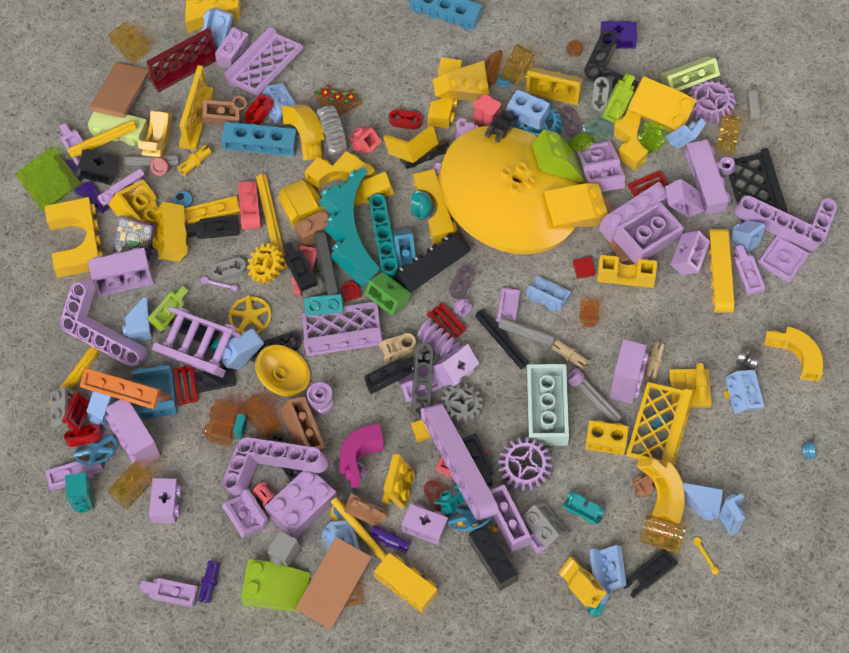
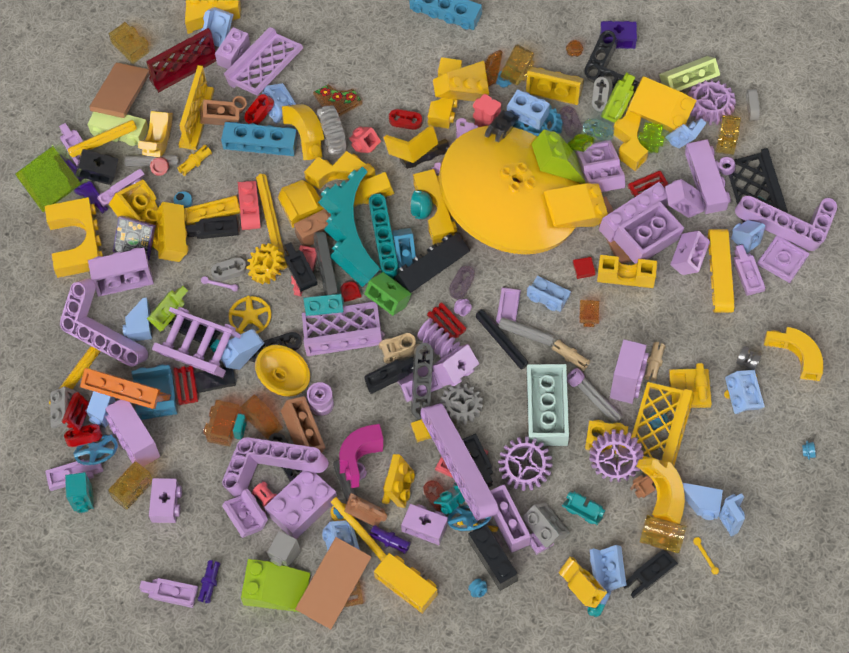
none -> dark azure plate [468,579,487,598]
none -> lavender gear [589,429,644,482]

